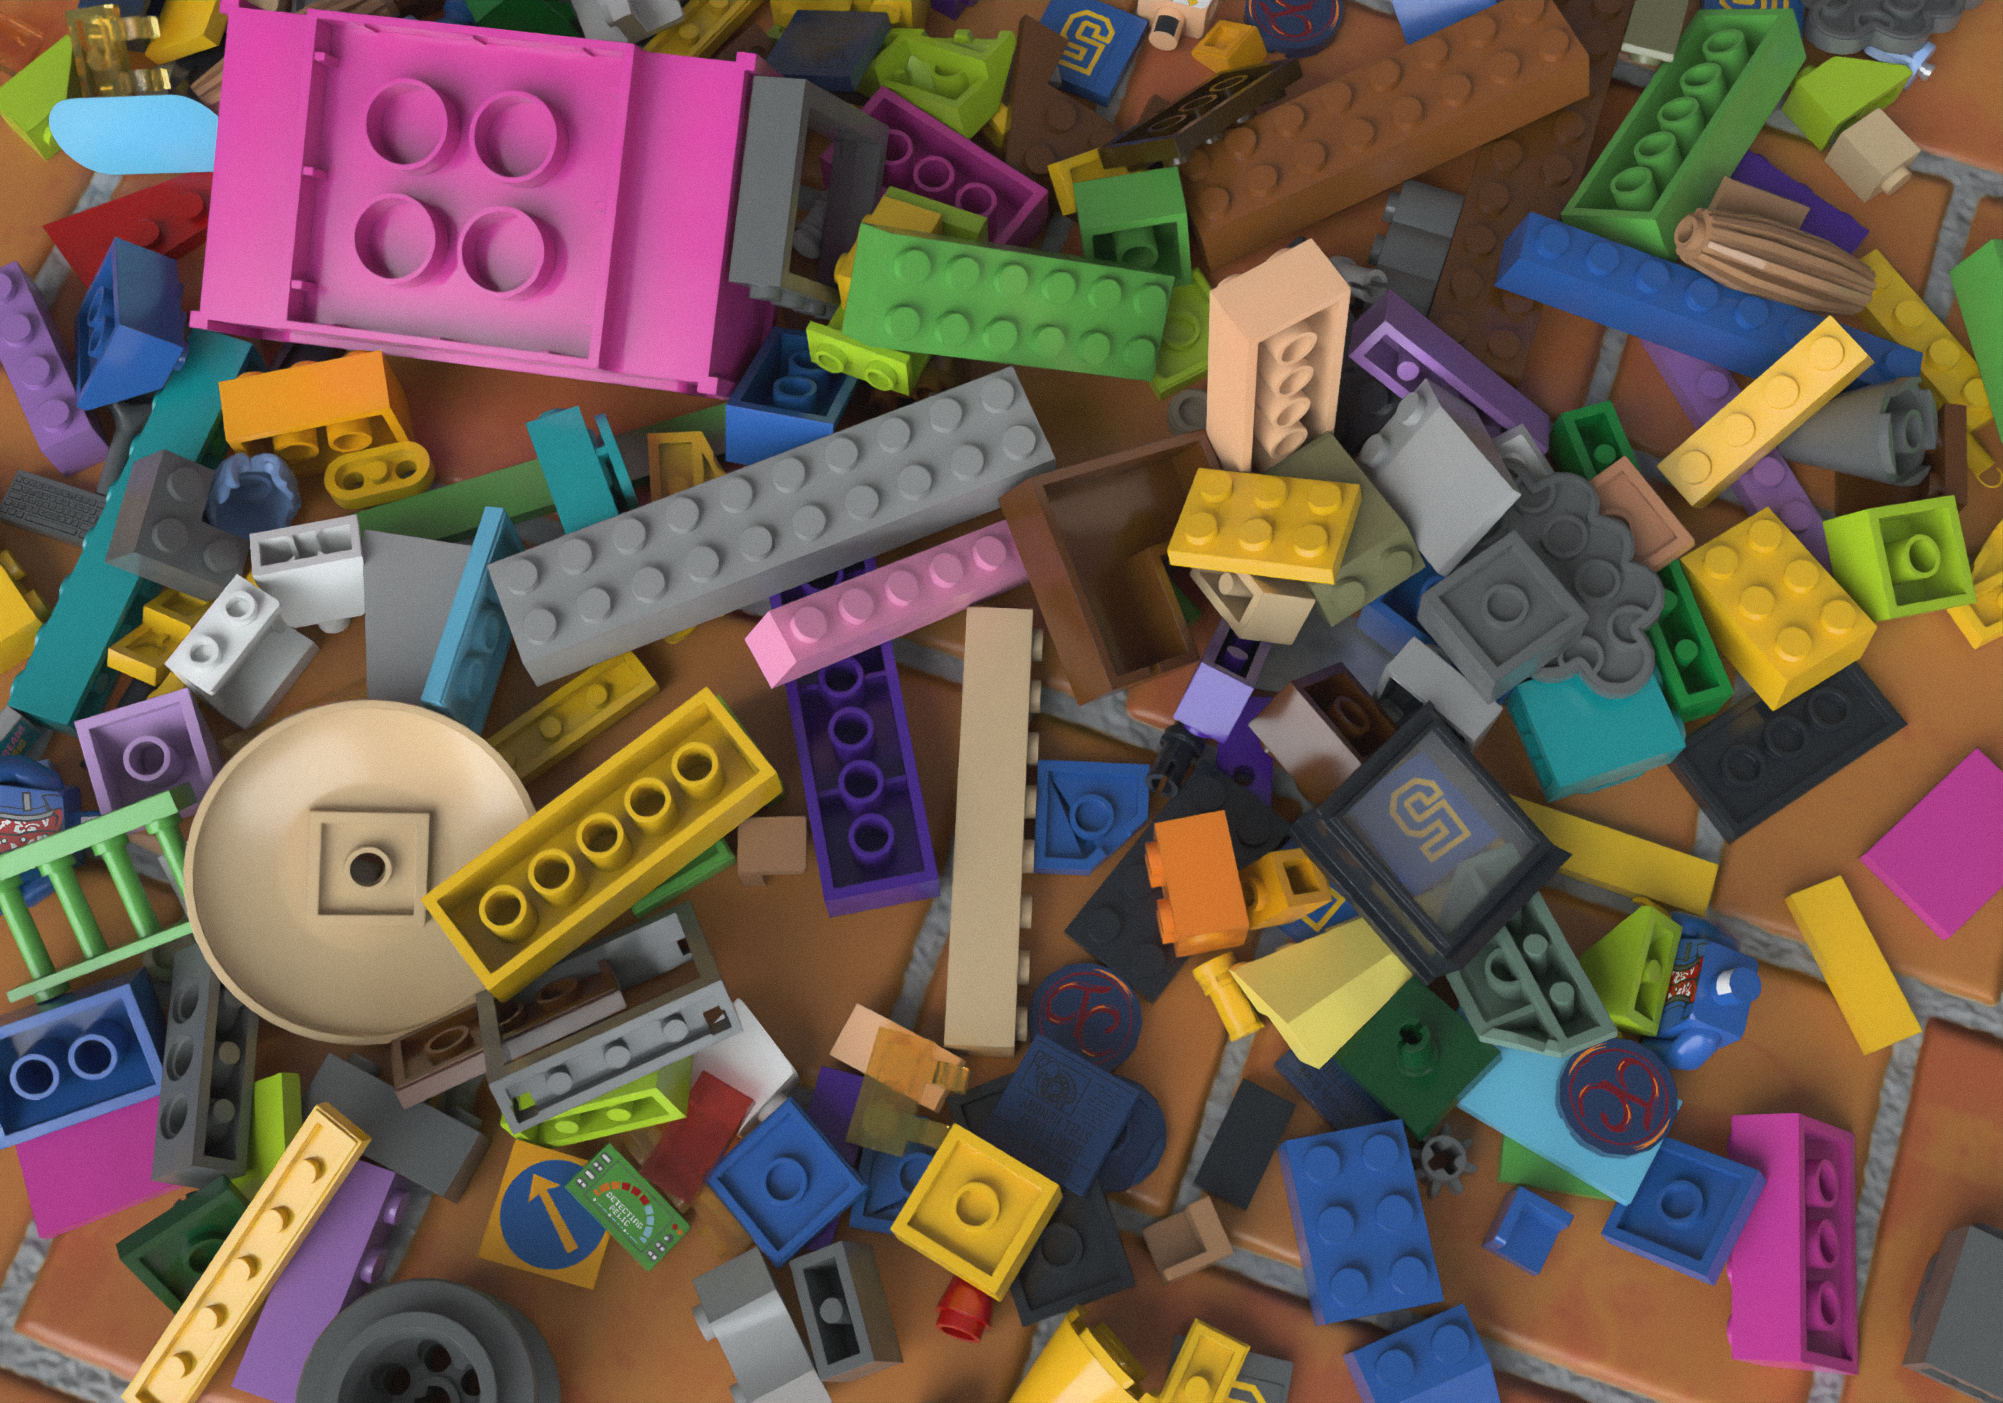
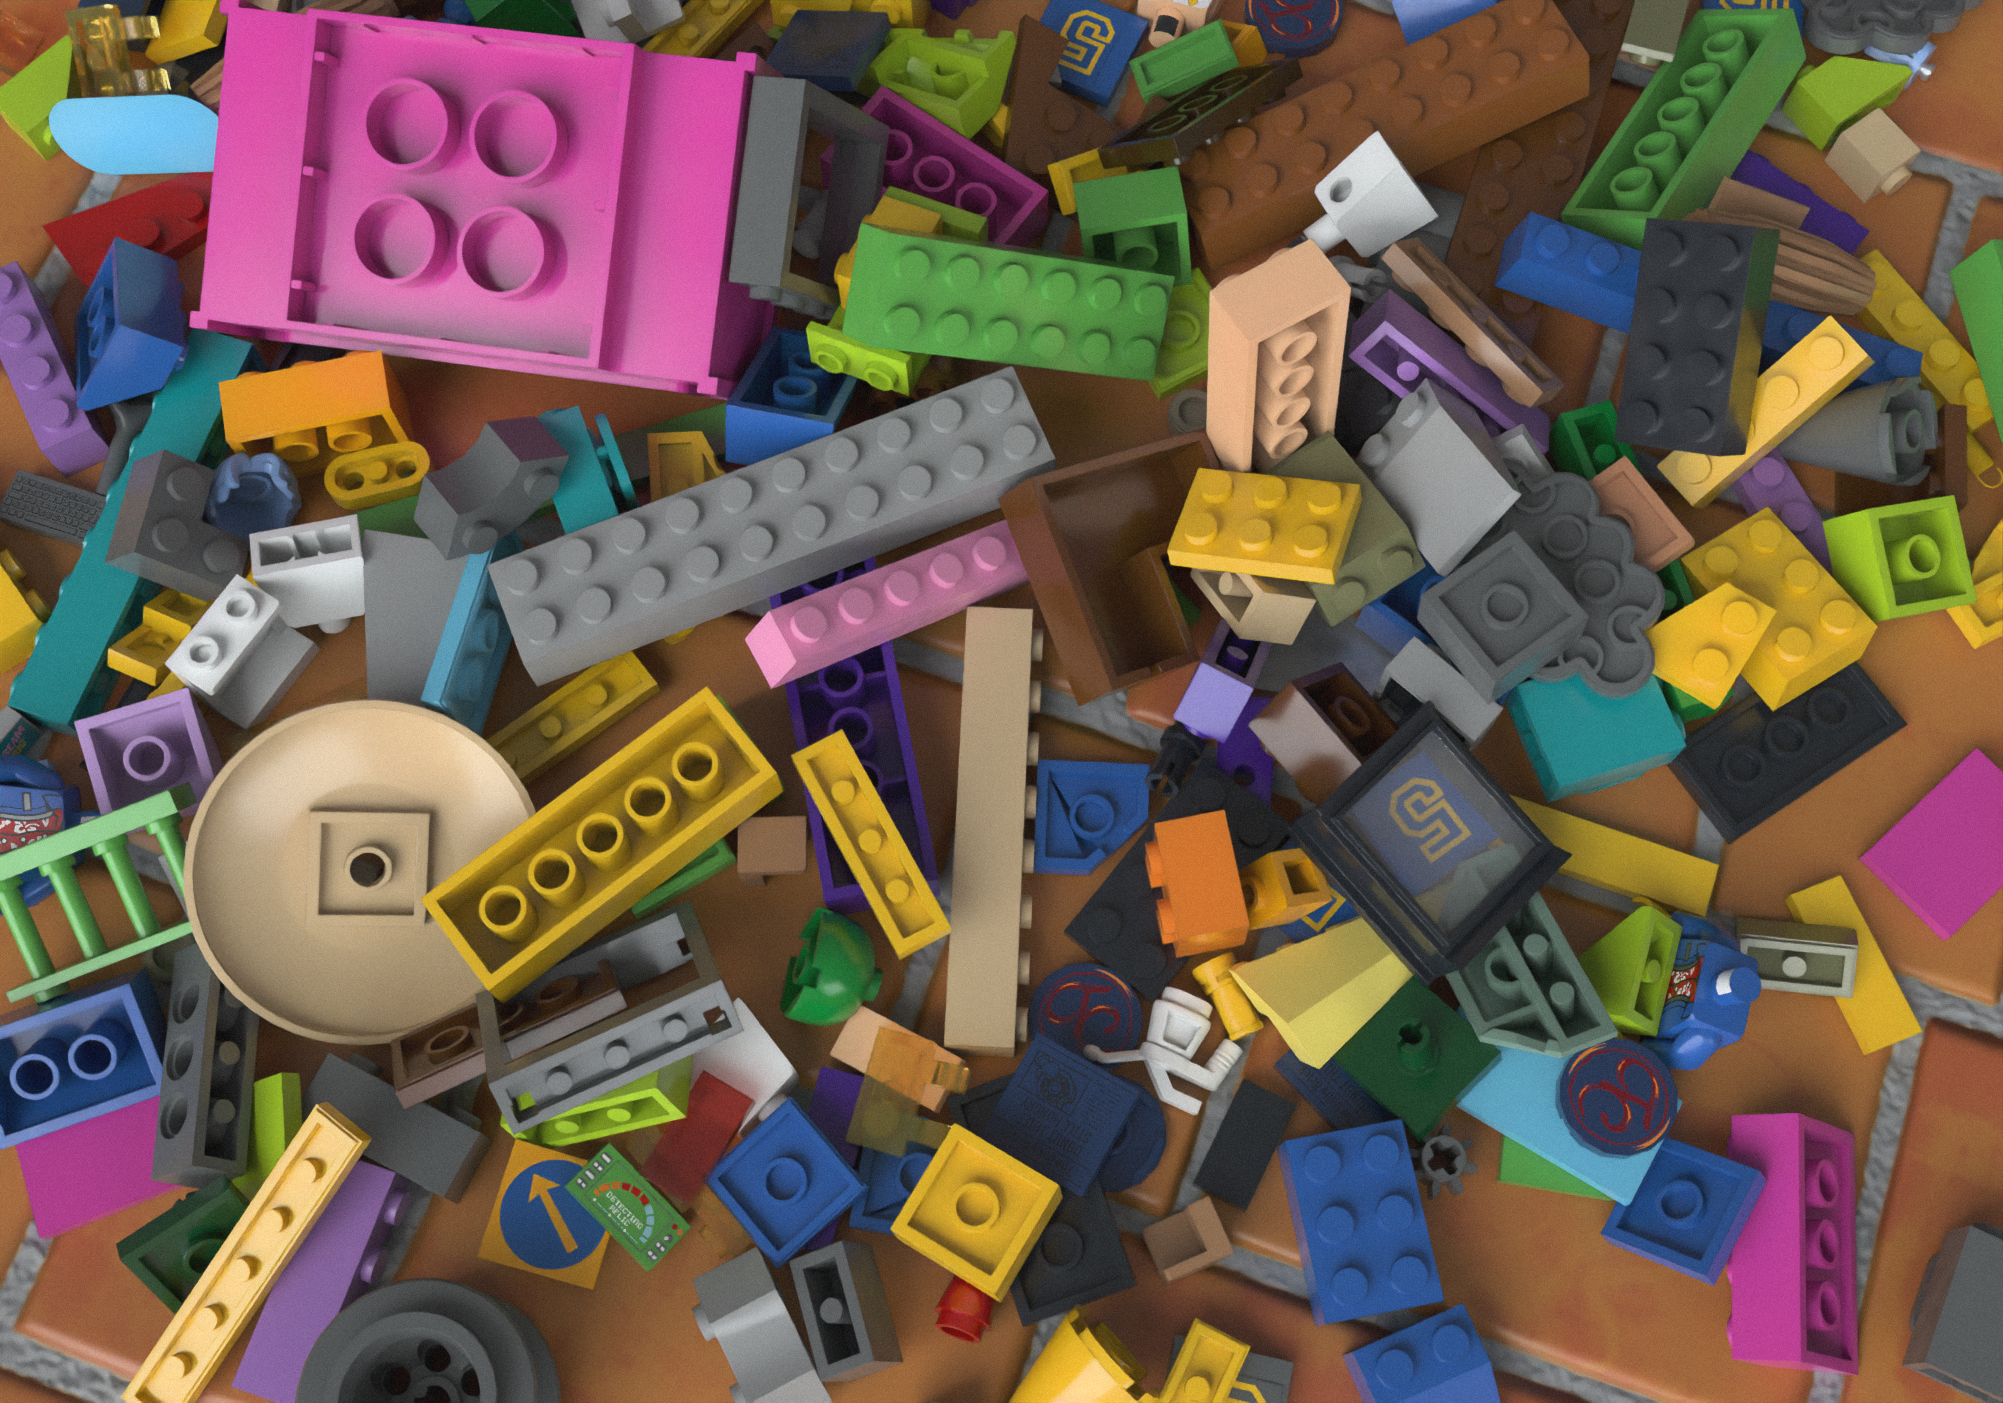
blue panel [1481,1186,1574,1276] -> none
none -> dark grey brick [414,416,569,560]
none -> green cylinder [780,907,883,1026]
none -> yellow plate [791,729,952,959]
none -> white piece [1083,987,1243,1115]
none -> bright green tile [1129,18,1240,105]
none -> white torso [1303,130,1438,257]
none -> medium nougat plate [1381,237,1565,408]
none -> black brick [1614,218,1781,457]
none -> yellow wing [1645,582,1777,710]
none -> olive slope [1735,918,1859,998]

